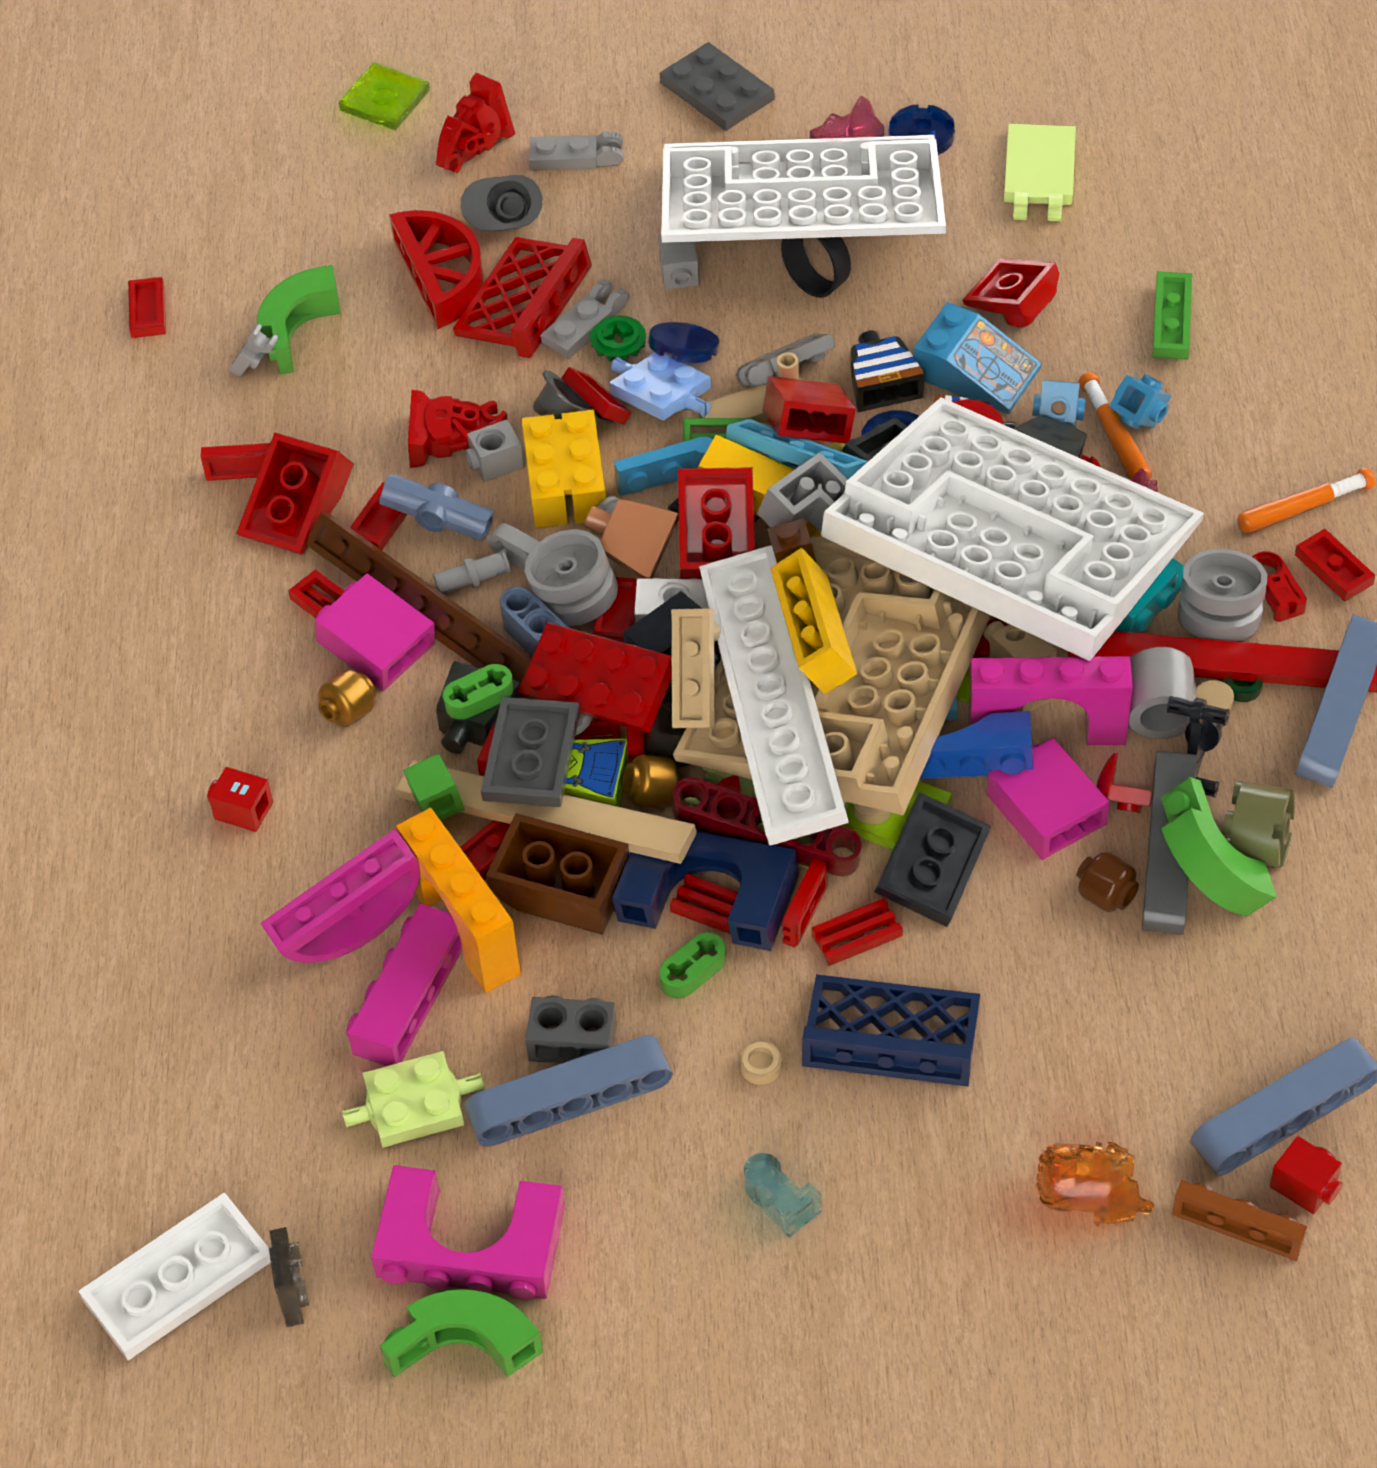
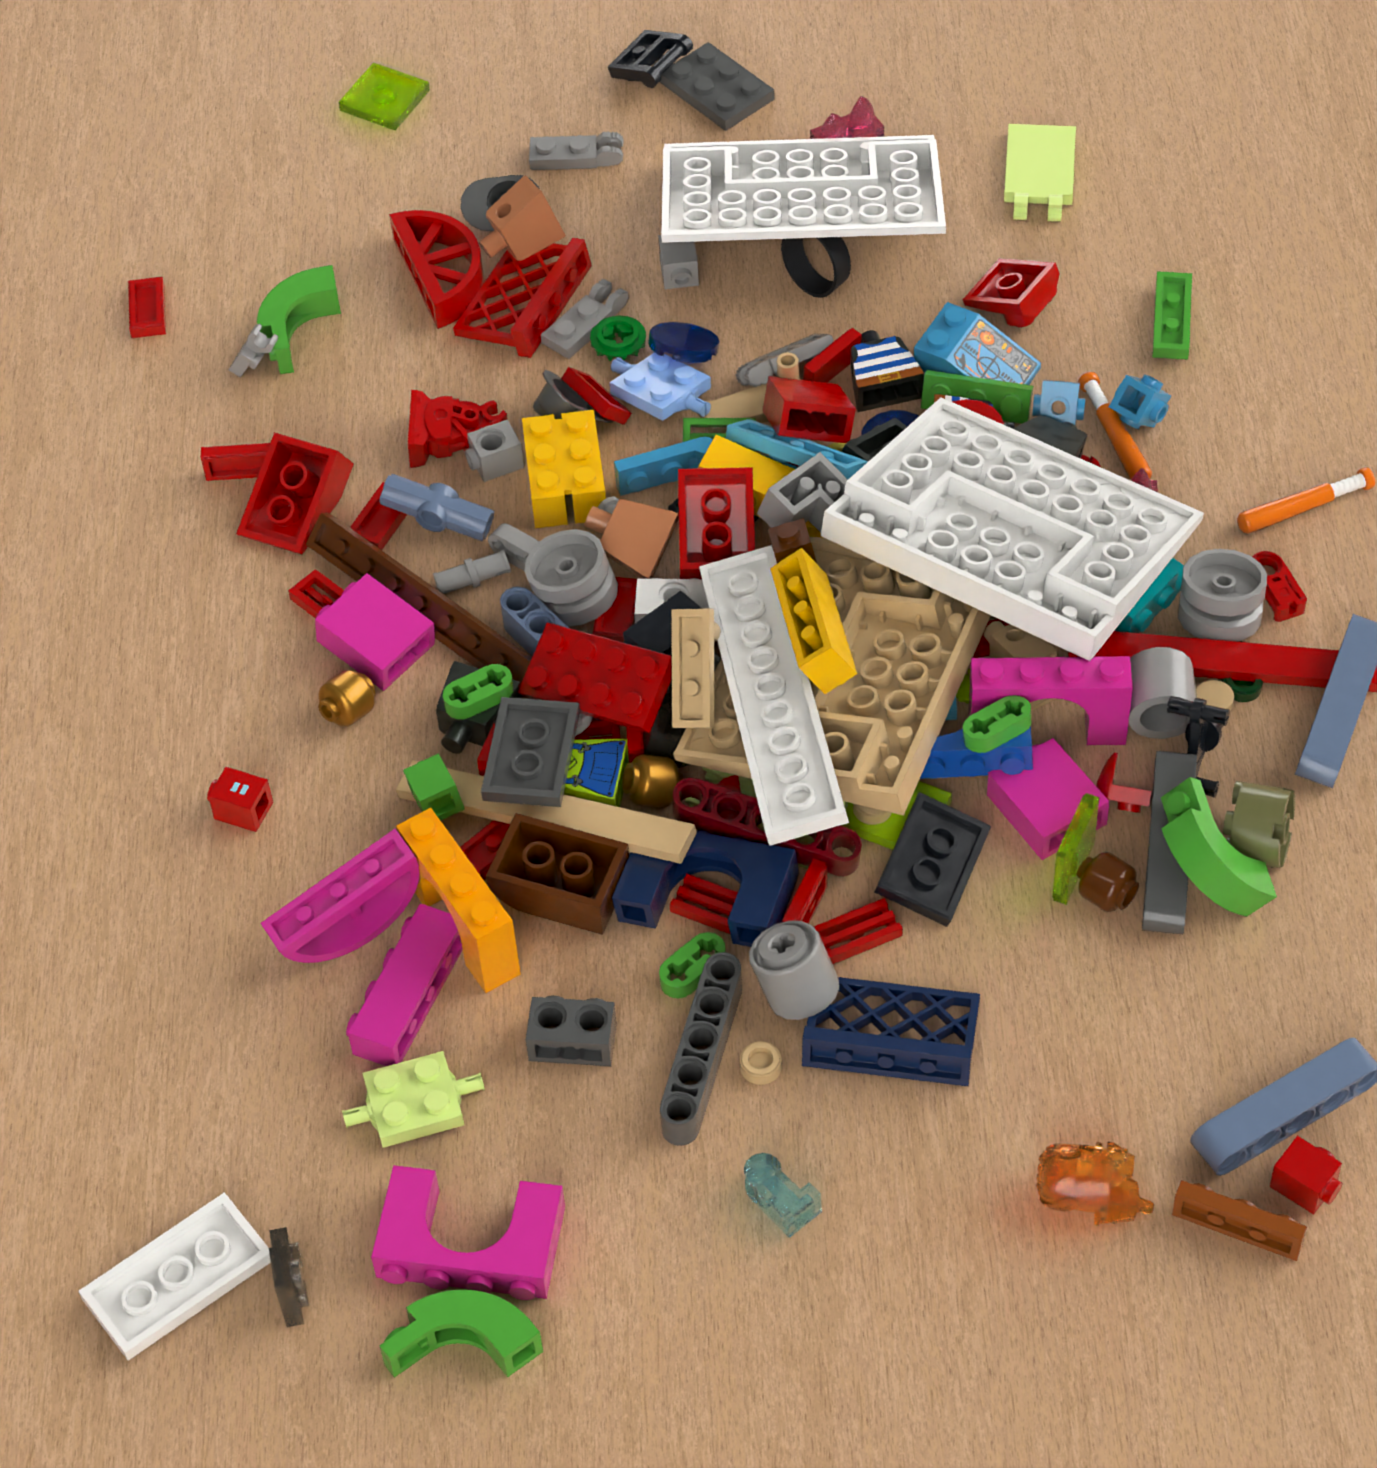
red piece [436,72,515,173] -> none
sand blue beam [465,1035,673,1146] -> none
clear blue tile [888,104,955,155] -> none
red plate [1295,529,1375,602] -> none
none -> nougat torso [479,175,566,261]
none -> black plate [608,30,693,88]
none -> dark grey beam [660,952,742,1146]
none -> light grey piece [749,921,839,1020]
none -> red tile [803,327,862,383]
none -> bright green plate [921,370,1034,424]
none -> bright green beam [963,695,1032,753]
none -> clear neon green tile [1052,793,1100,905]

